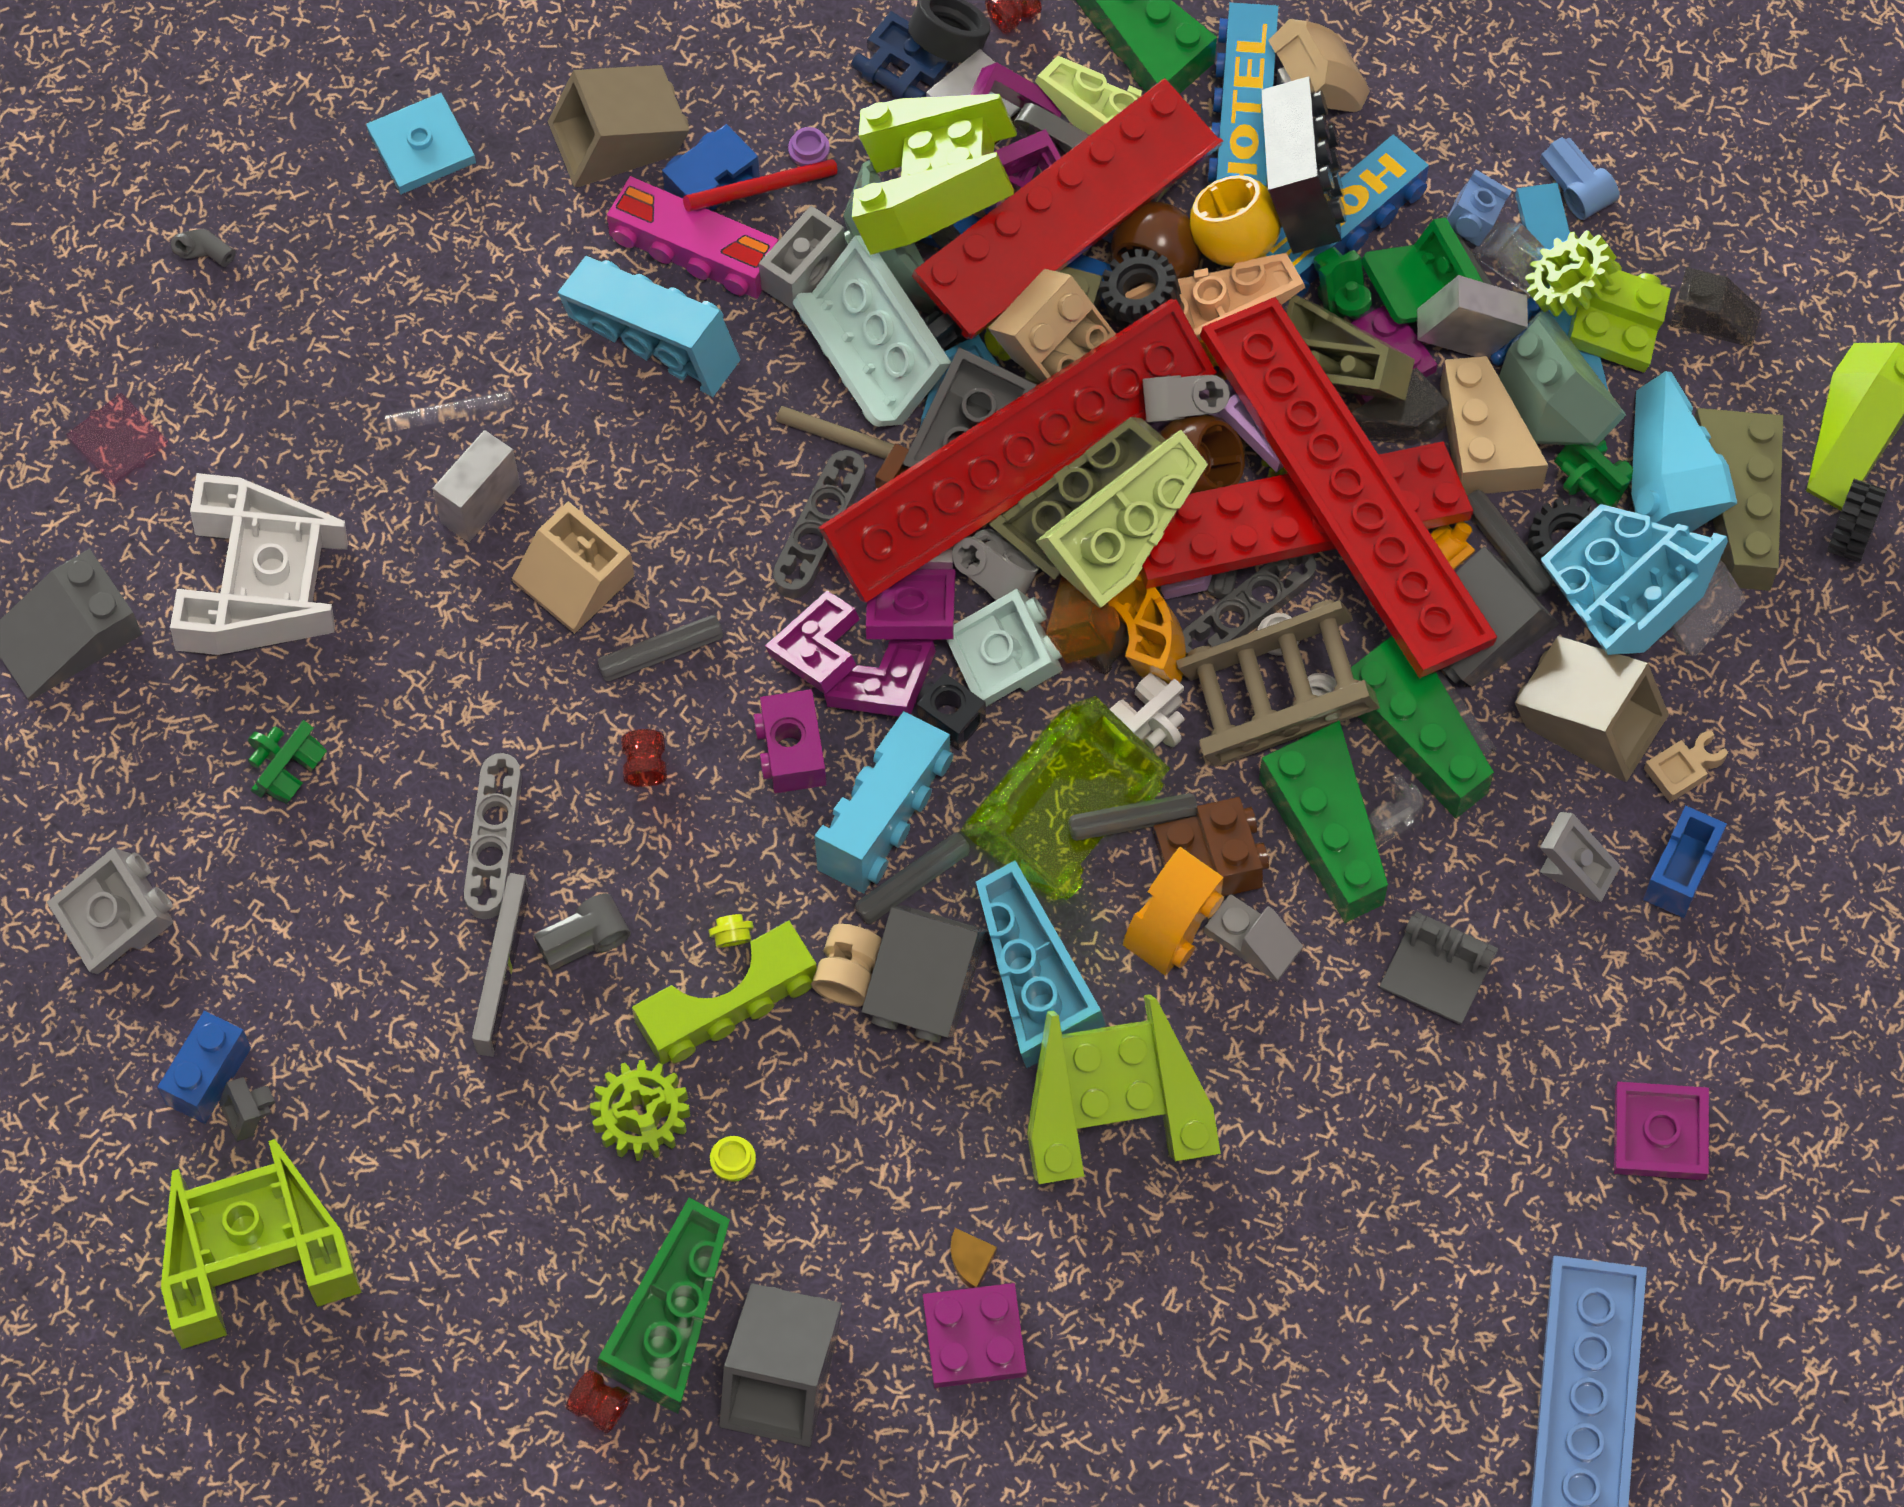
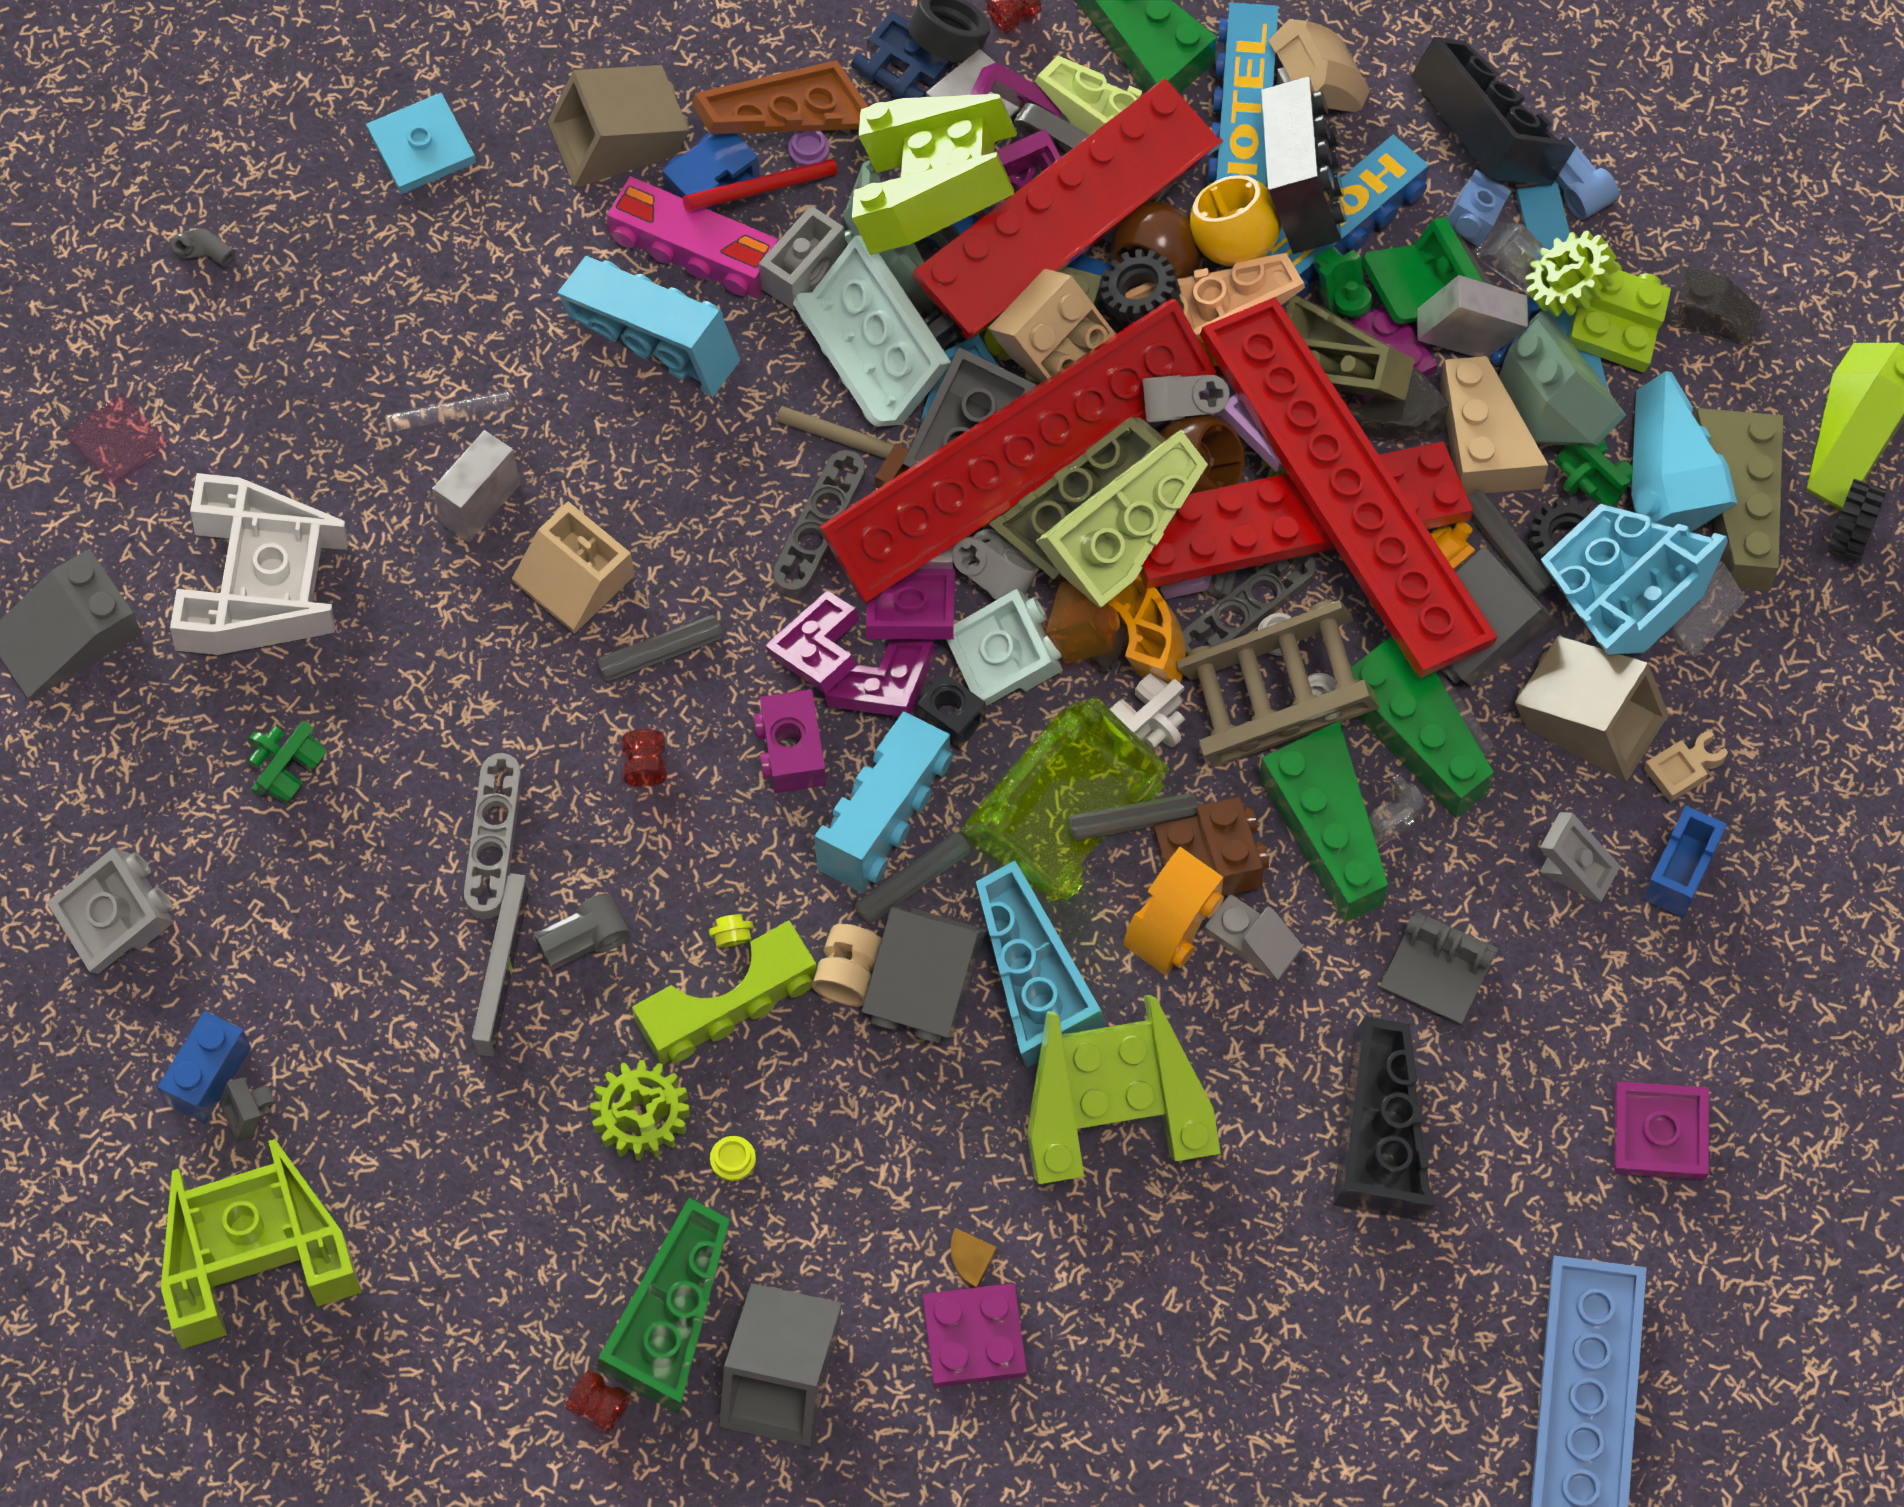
none -> dark orange wing [692,60,869,134]
none -> black wedge [1333,1016,1435,1221]
none -> black wedge [1411,36,1576,186]

